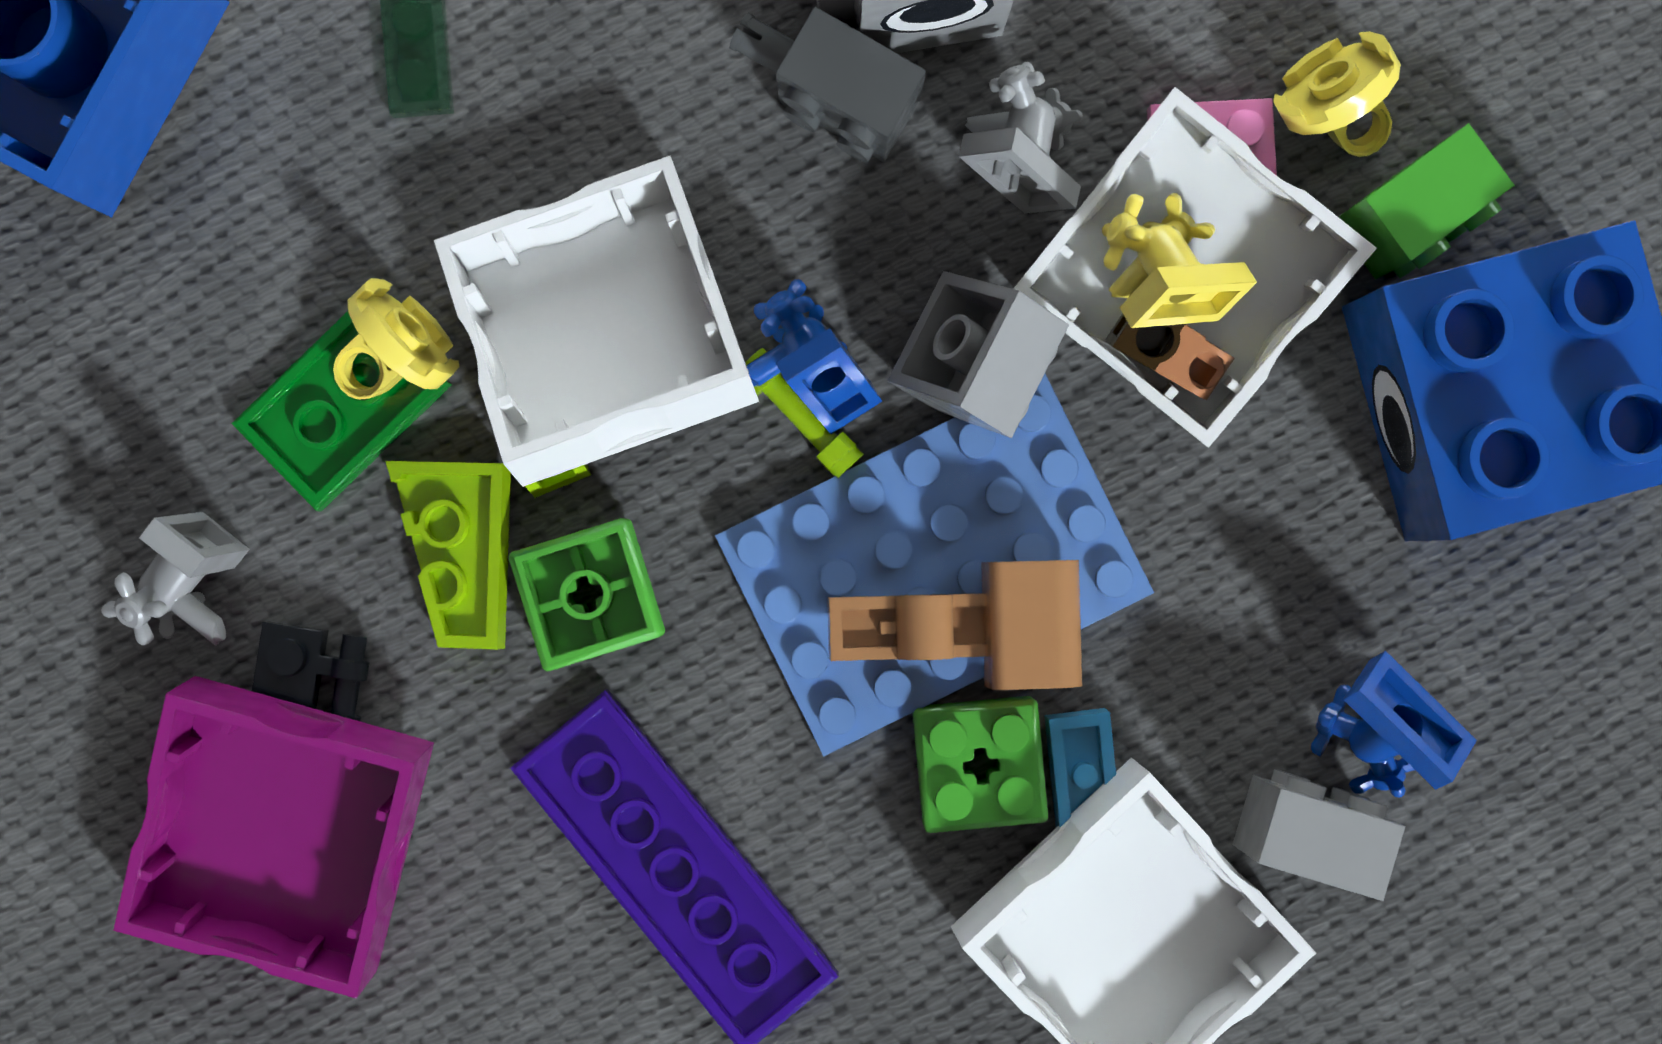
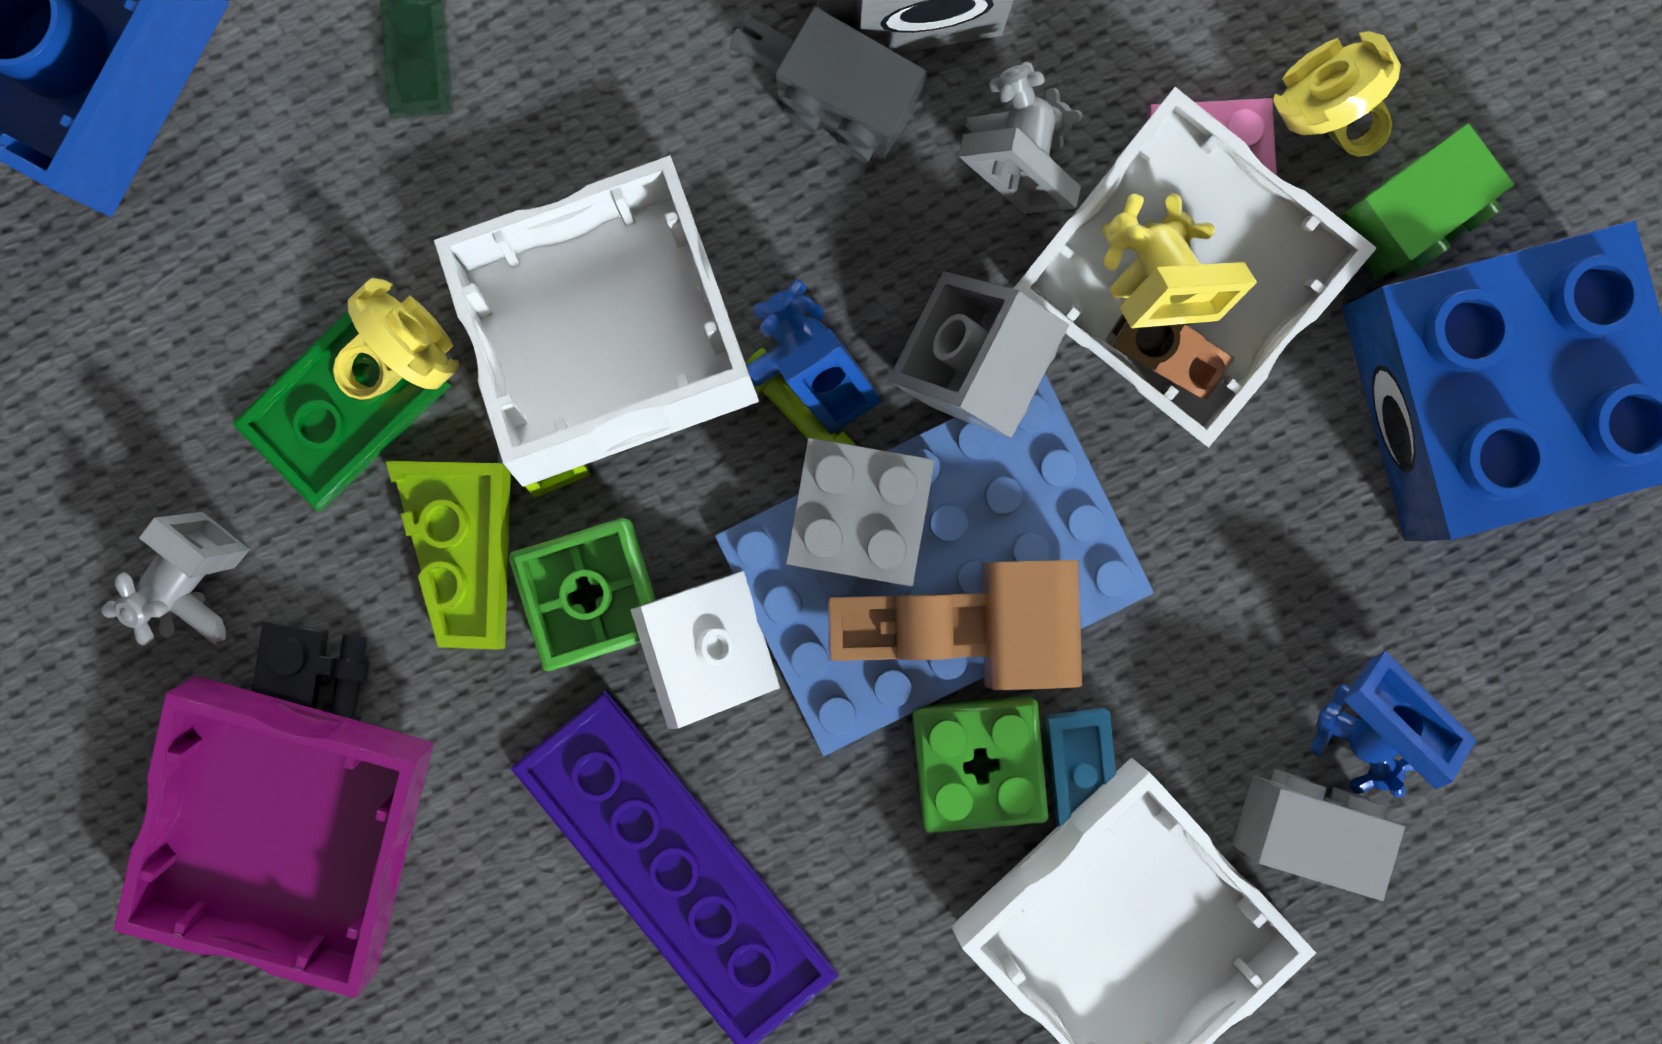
none -> white plate [630,571,780,729]
none -> light grey brick [786,438,935,587]

